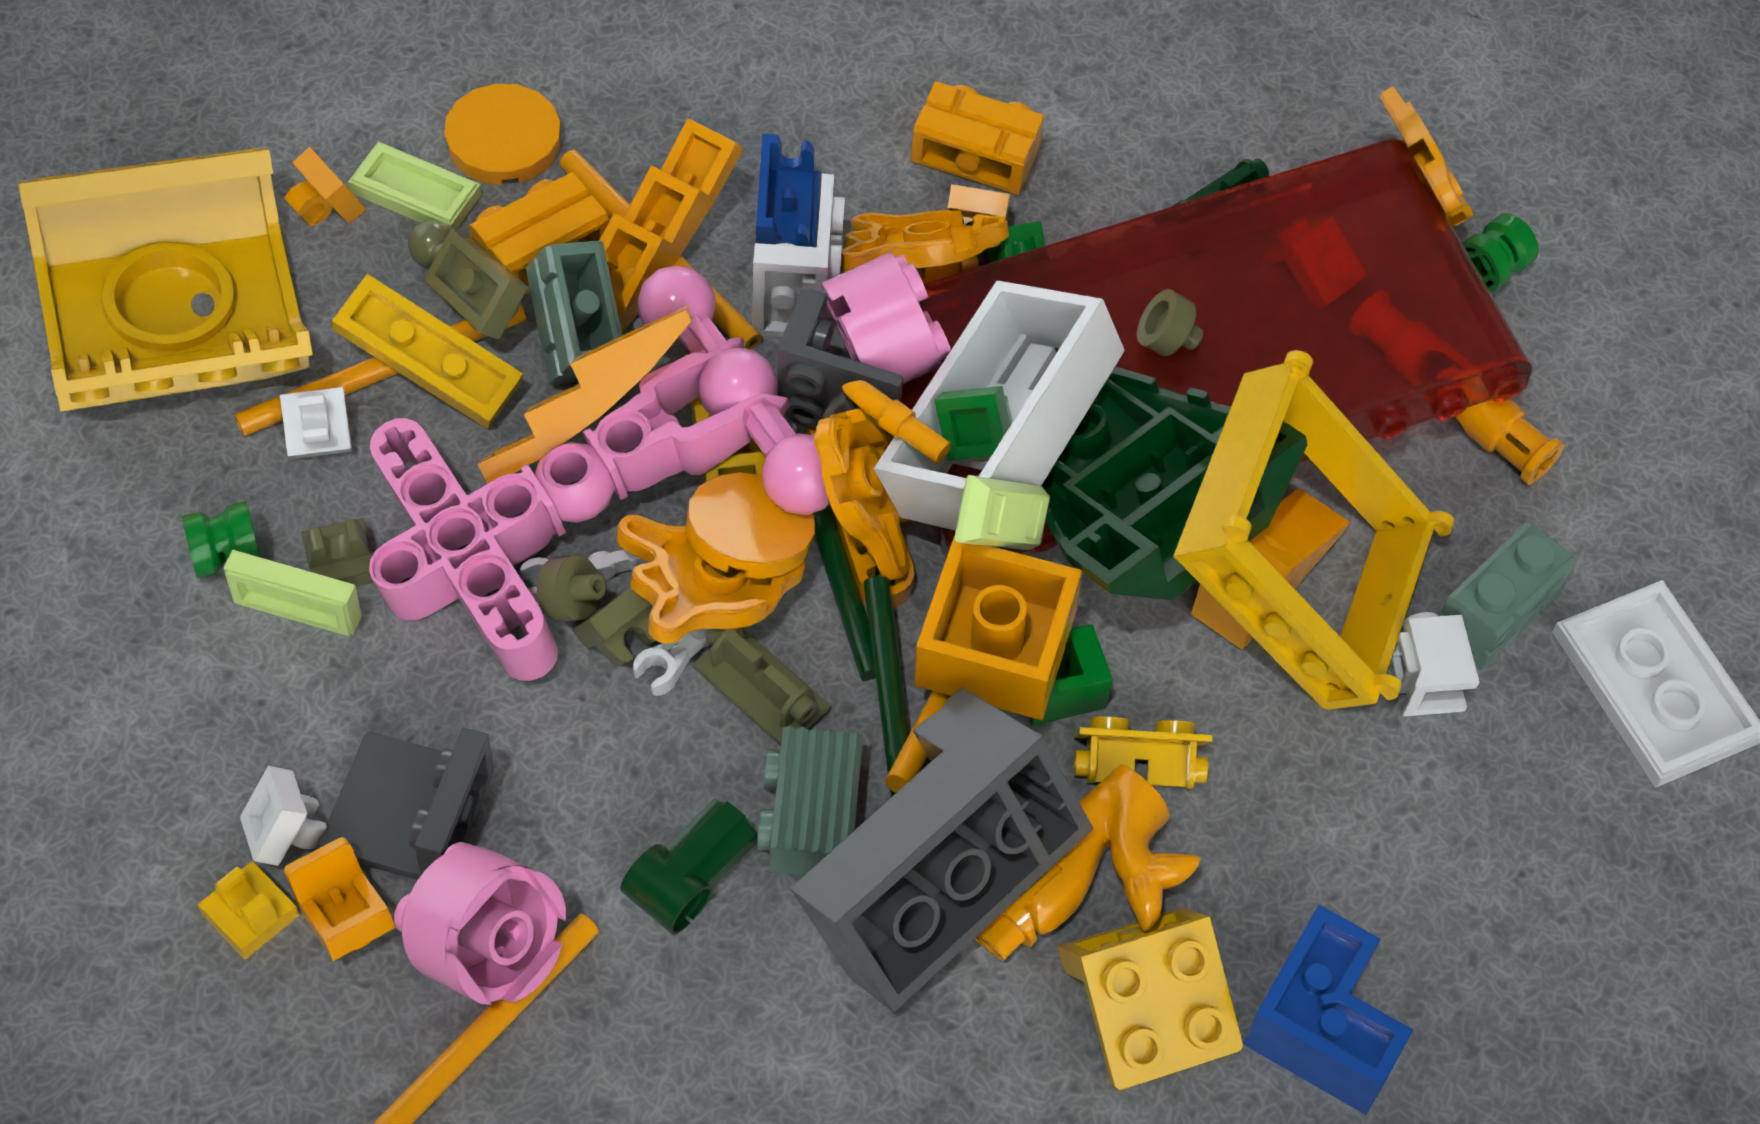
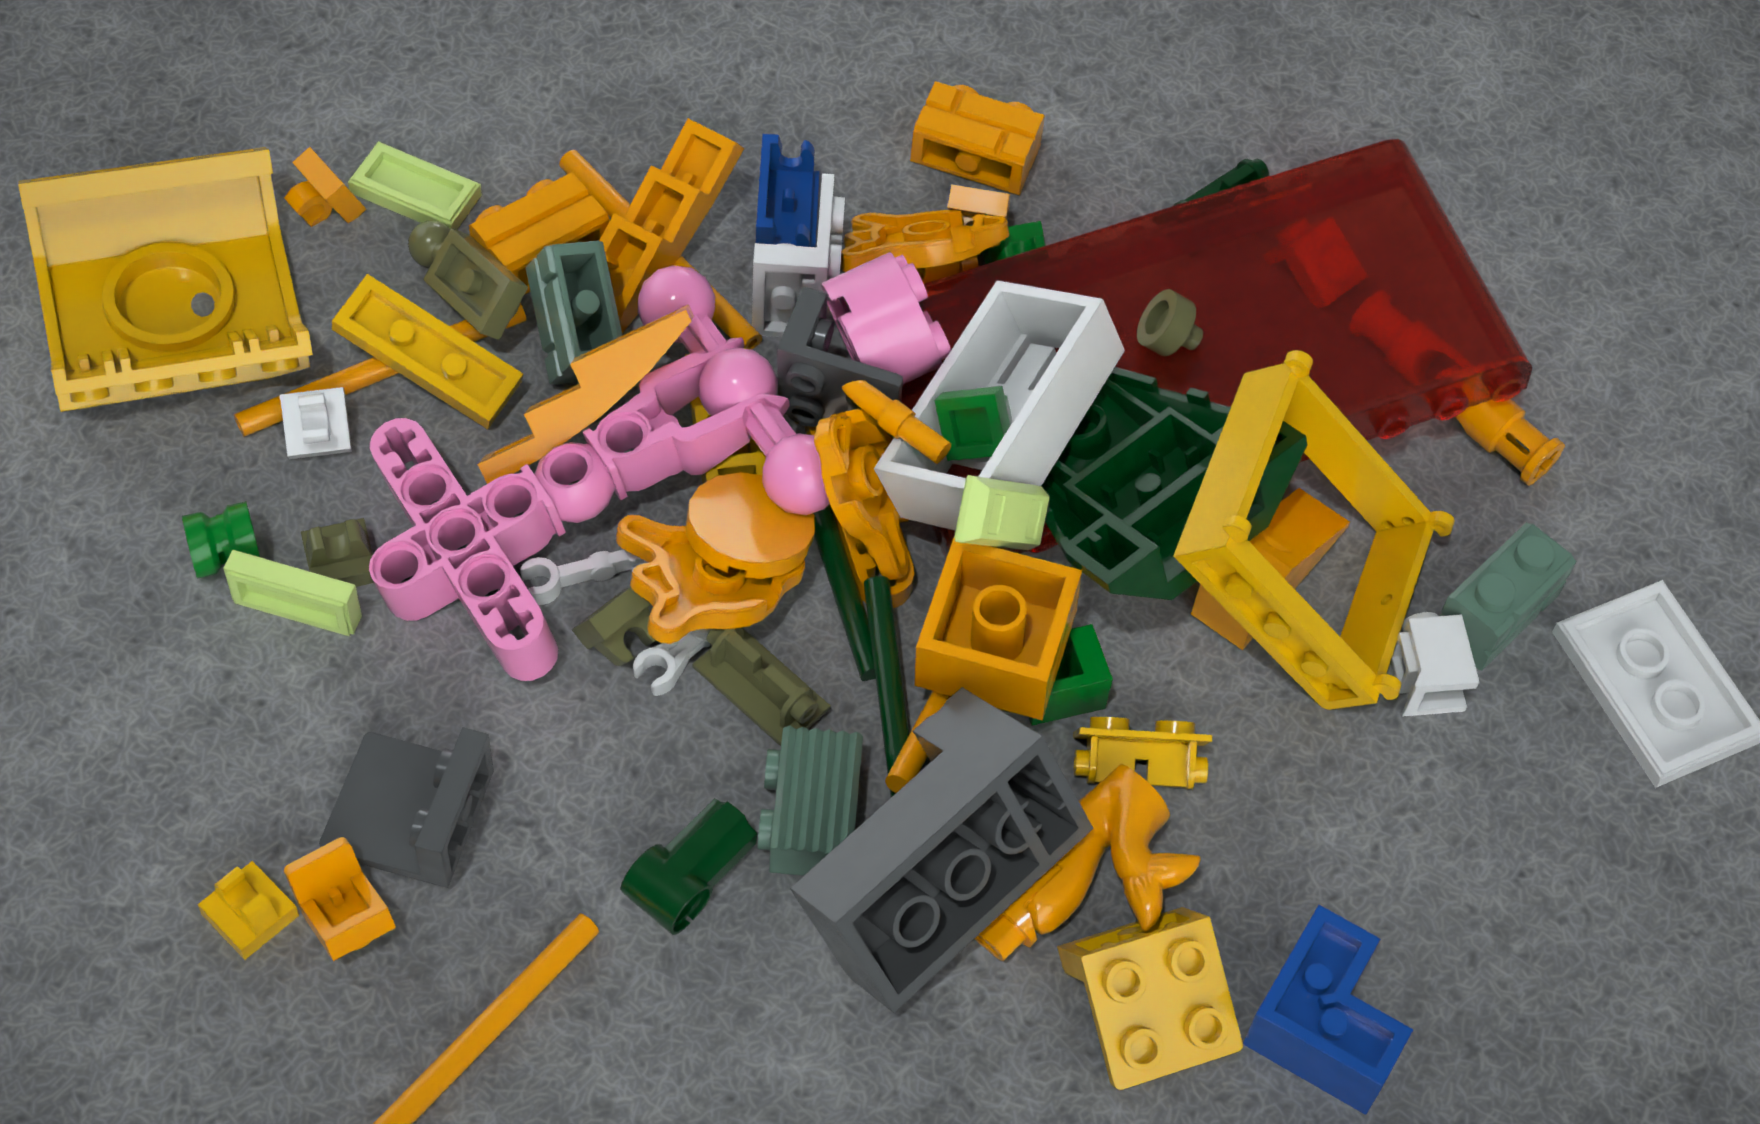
white tile [240,766,327,866] -> none
bright pink brick [394,842,566,1005] -> none
light orange tile [444,83,561,185] -> none
olive tile [537,555,606,621] -> none
light orange tile [1379,86,1474,226] -> none
green wheel [1455,213,1539,293] -> none

